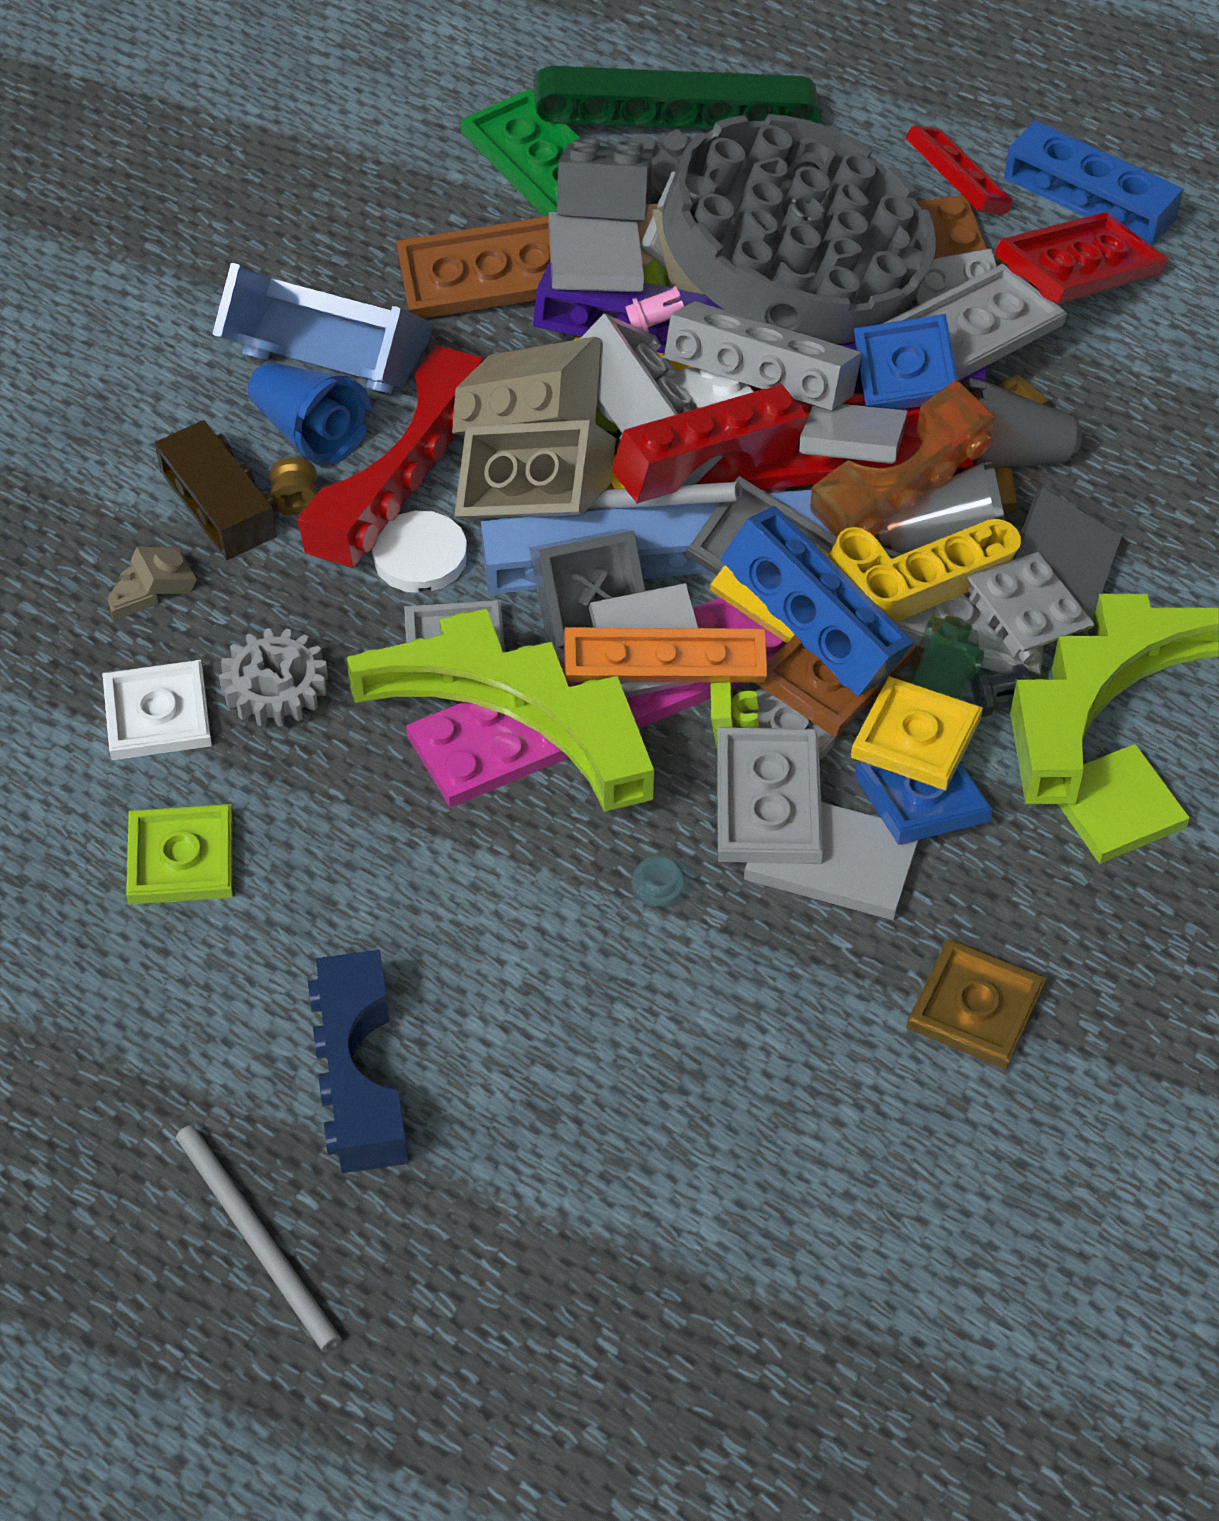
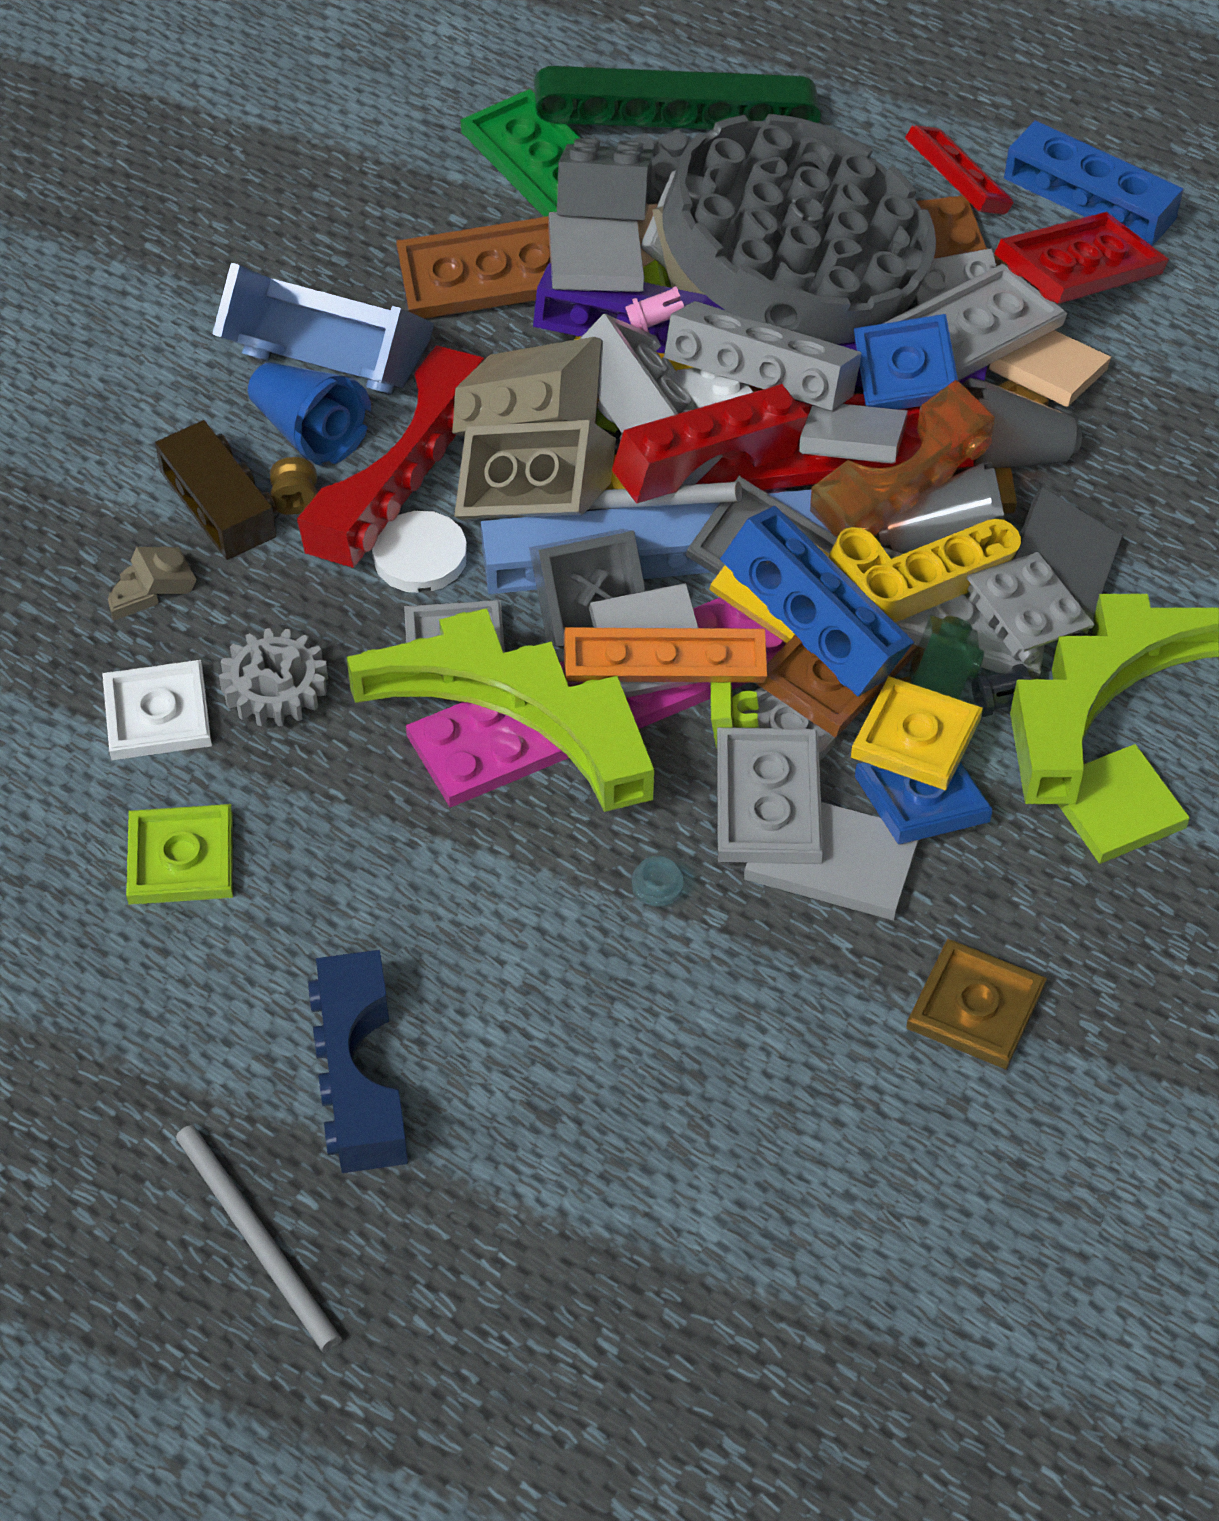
none -> light nougat tile [989,330,1111,407]

